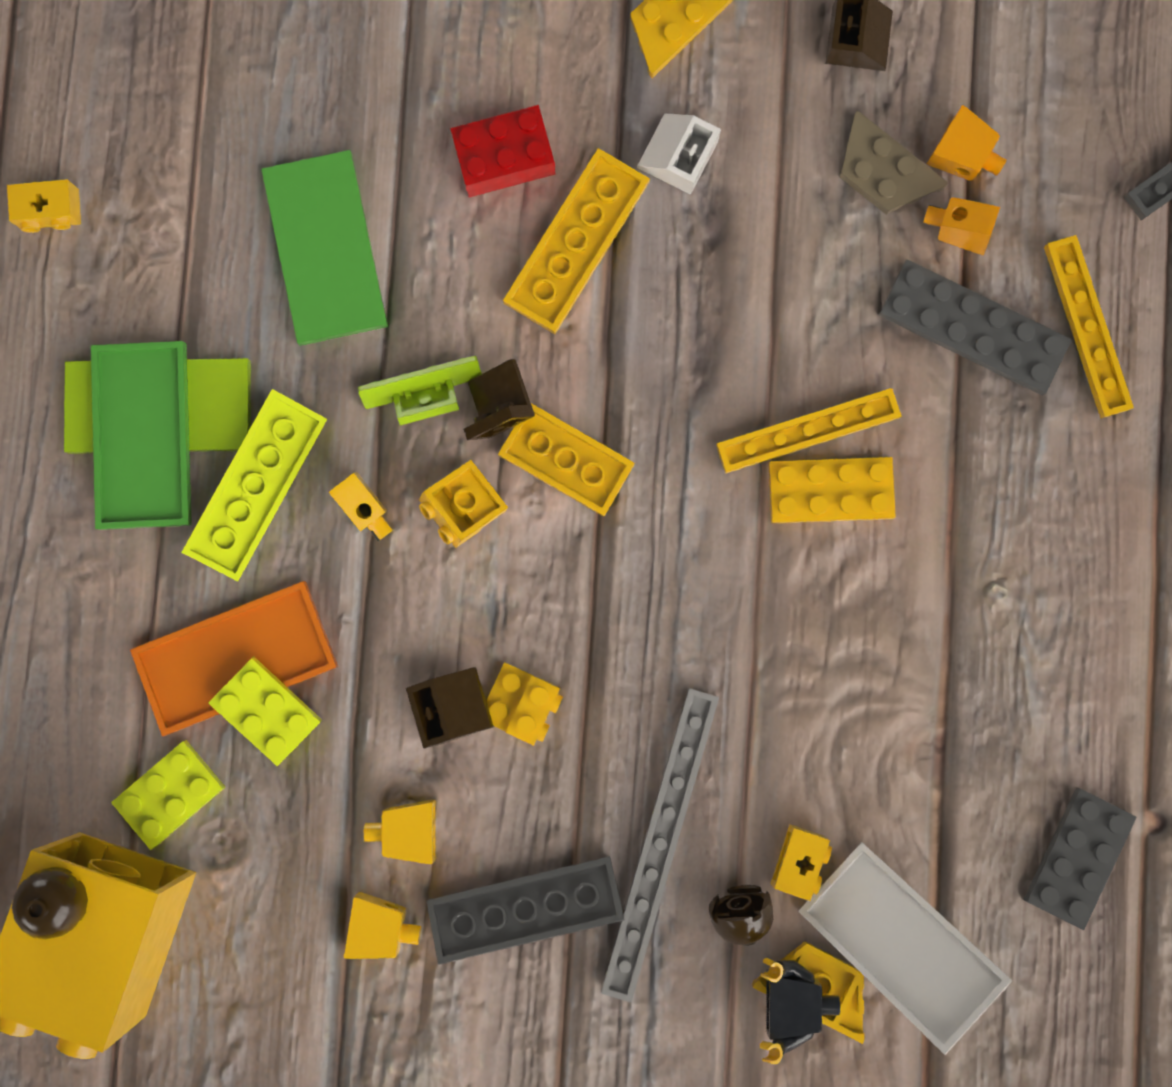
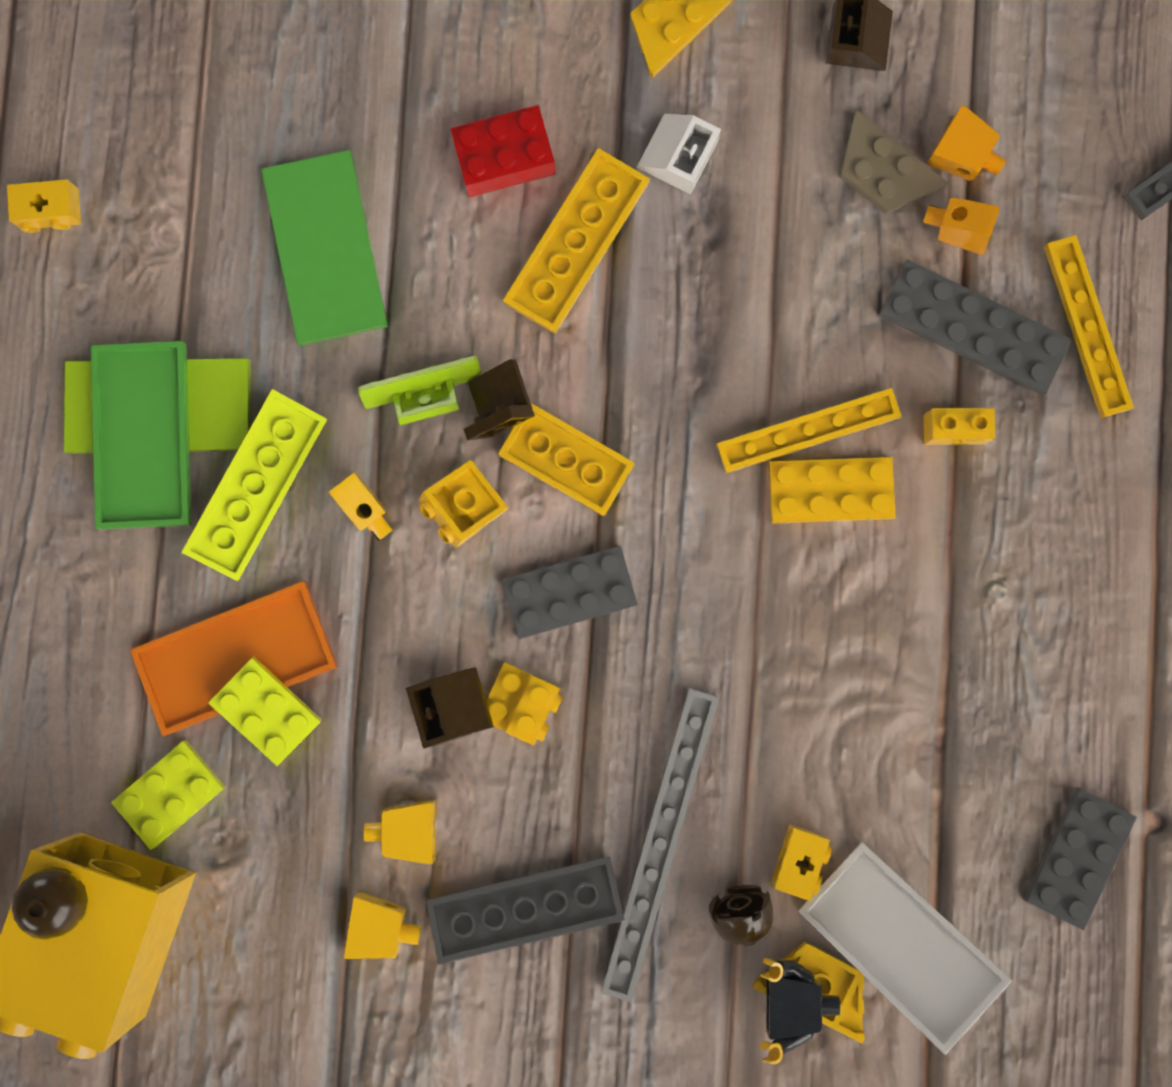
none -> dark grey plate [502,546,638,639]
none -> yellow brick [923,408,995,445]

